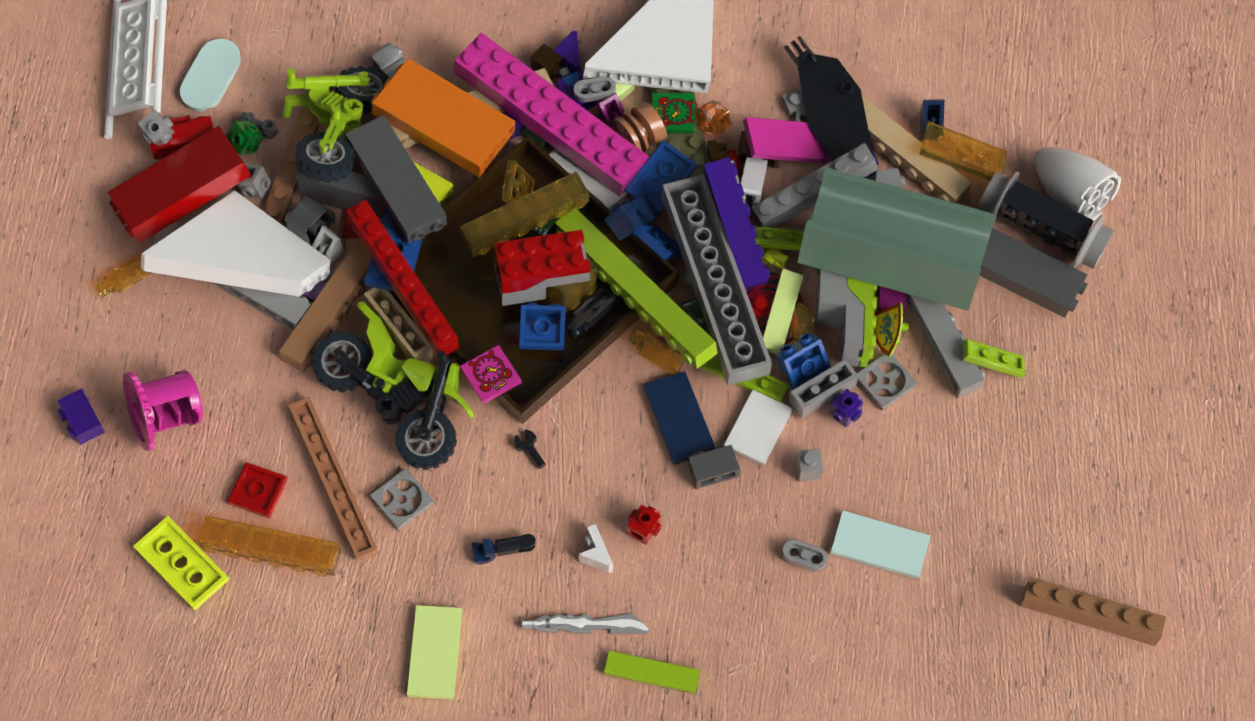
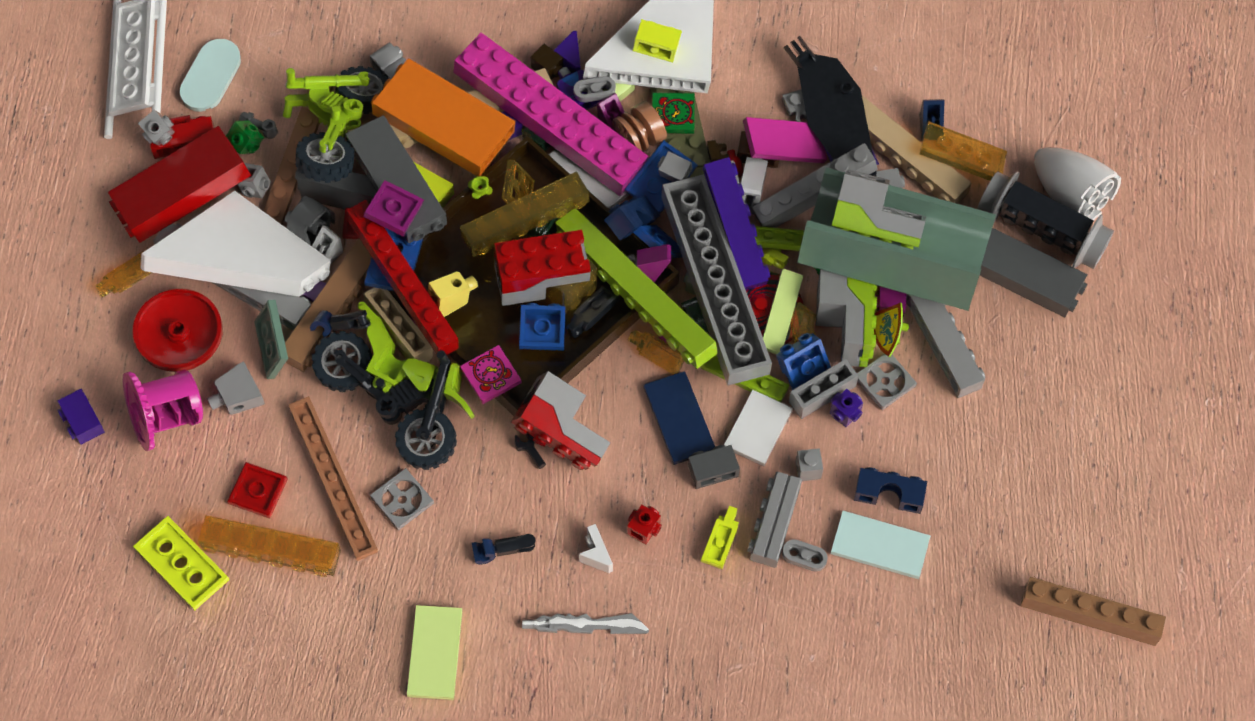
lime tile [604,651,700,694] -> none
clear orange brick [696,100,732,135] -> none
lime tile [962,339,1025,378] -> none
none -> red dish [133,289,223,372]
none -> light grey torso [207,361,265,415]
none -> sand green tile [254,300,288,379]
none -> black piece [310,310,371,337]
none -> magenta plate [364,180,424,236]
none -> light yellow torso [427,272,478,317]
none -> lime plate [468,176,493,199]
none -> piece [511,371,610,470]
none -> neon yellow brick [633,19,682,63]
none -> magenta slope [637,244,671,282]
none -> light grey brick [657,151,693,182]
none -> neon yellow hinge [701,506,739,570]
none -> light grey brick [747,472,802,568]
none -> light grey piece [832,170,927,249]
none -> dark blue arch [854,467,928,514]

